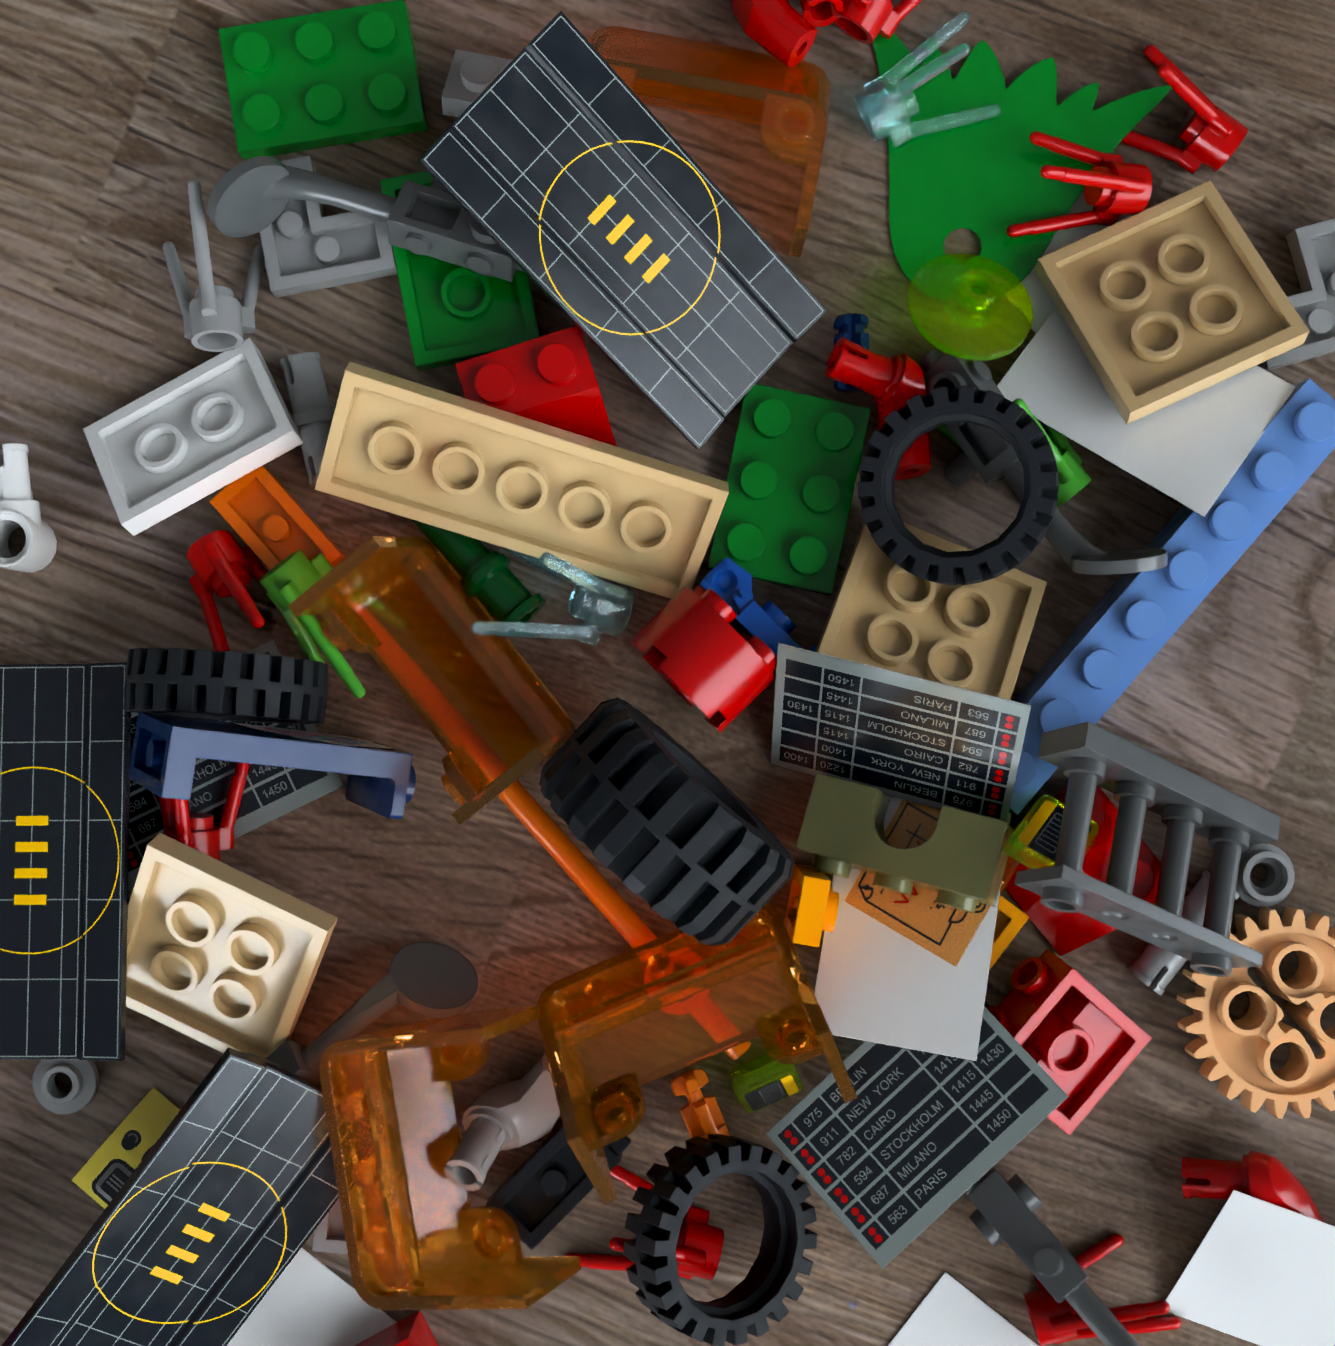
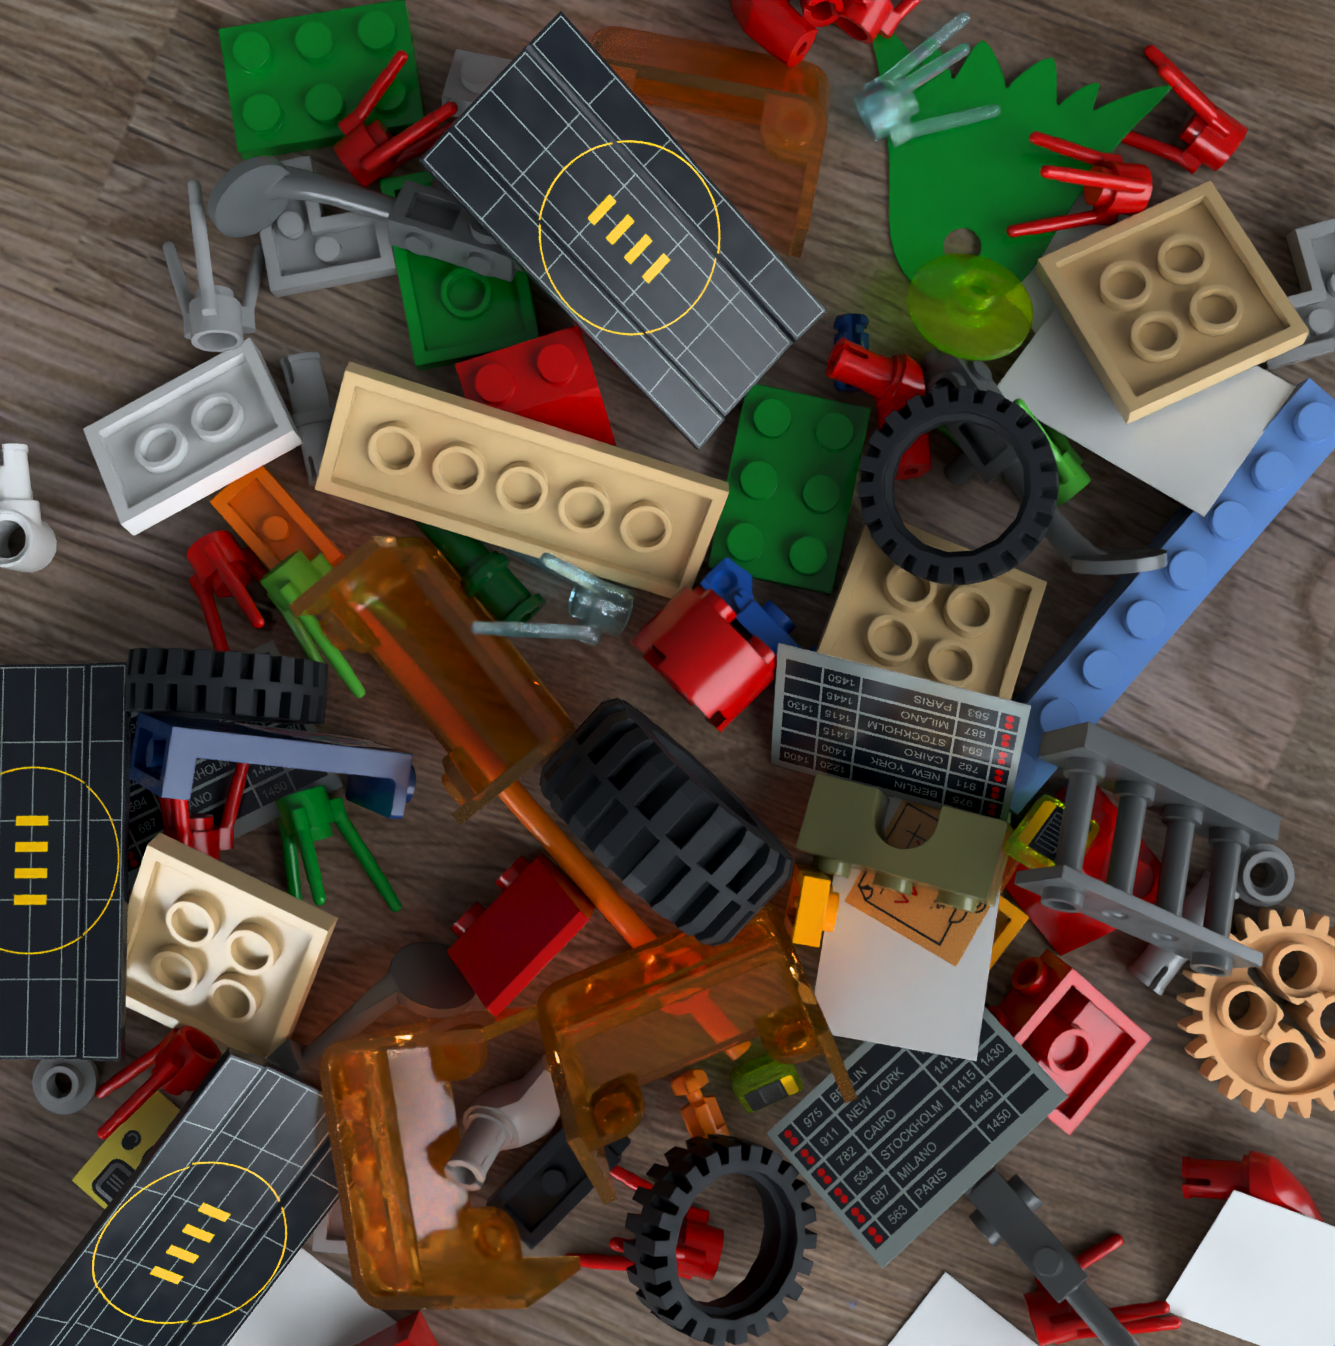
none -> red plant [96,1025,221,1139]
none -> green plant [275,785,402,912]
none -> red plant [333,50,458,188]
none -> red slope [446,852,595,1018]

